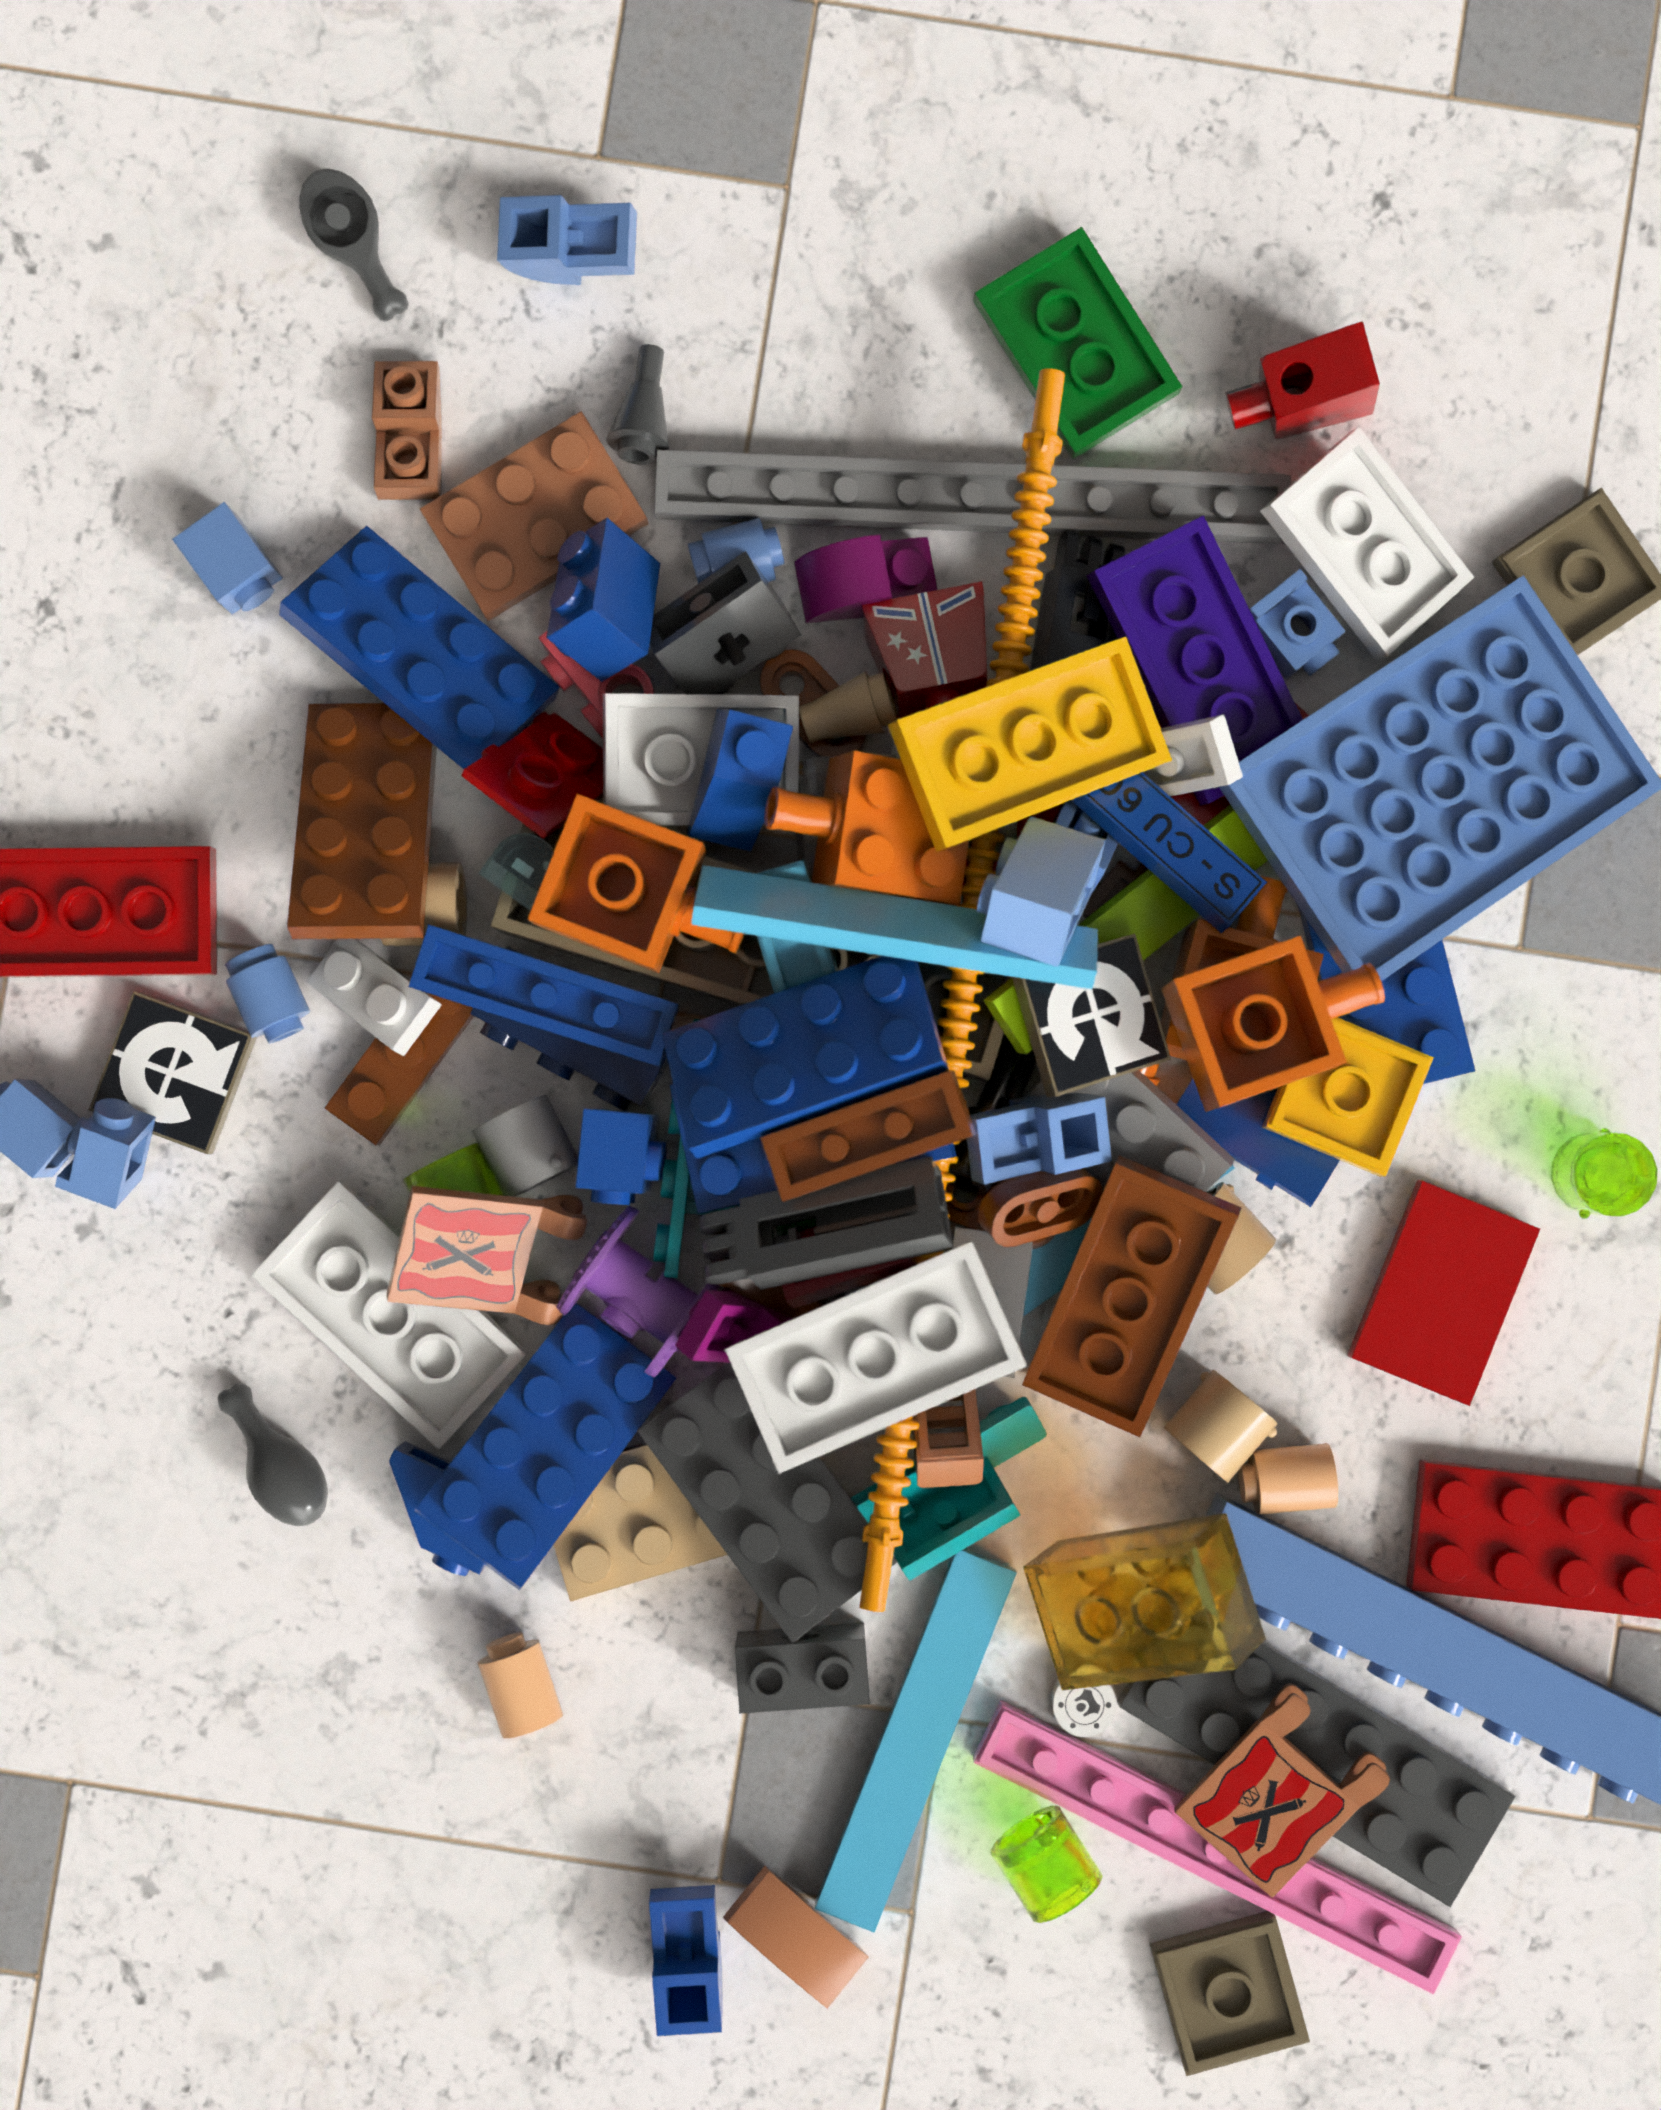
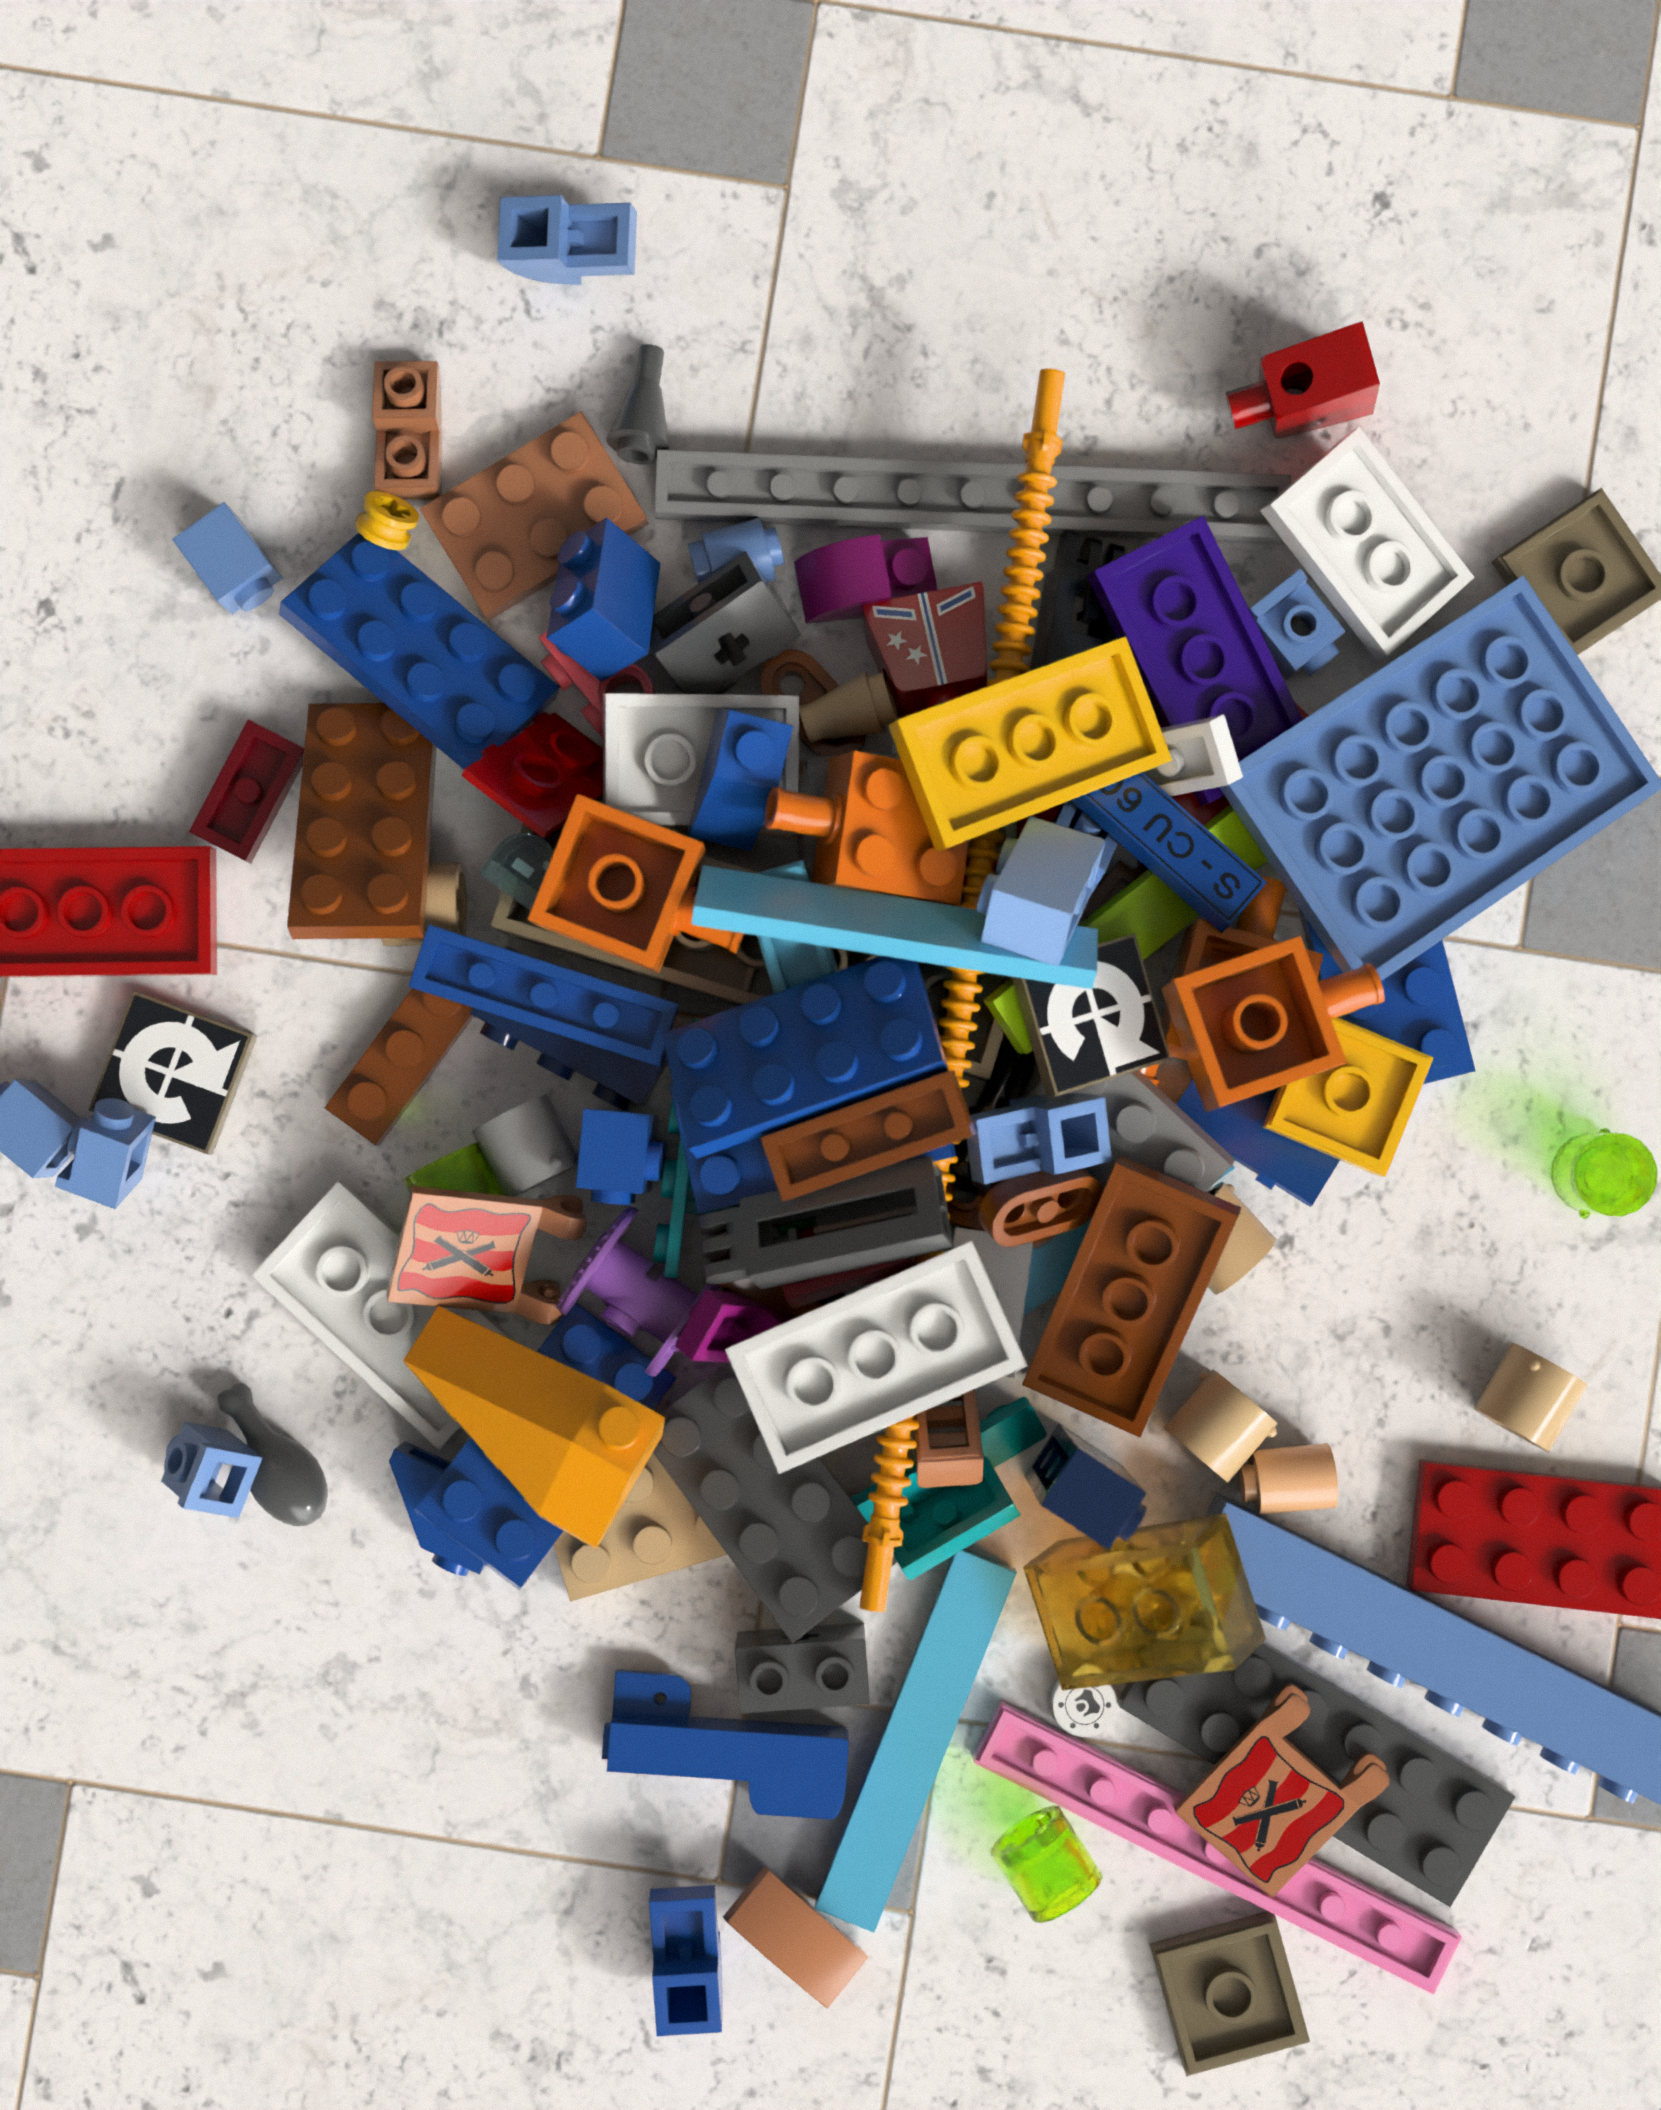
medium blue brick [225,944,311,1044] -> none
dark grey piece [299,168,409,322] -> none
white plate [306,939,442,1056] -> none
light nougat brick [478,1632,563,1739] -> none
green plate [973,227,1183,460] -> none
red tile [1347,1180,1540,1406] -> none
none -> medium blue brick [161,1421,263,1518]
none -> dark red plate [189,719,304,864]
none -> yellow bush [355,491,419,550]
none -> light orange wedge [403,1306,665,1549]
none -> blue piece [602,1669,849,1819]
none -> dark blue brick [1024,1423,1147,1551]
none -> tan piece [1474,1343,1588,1452]

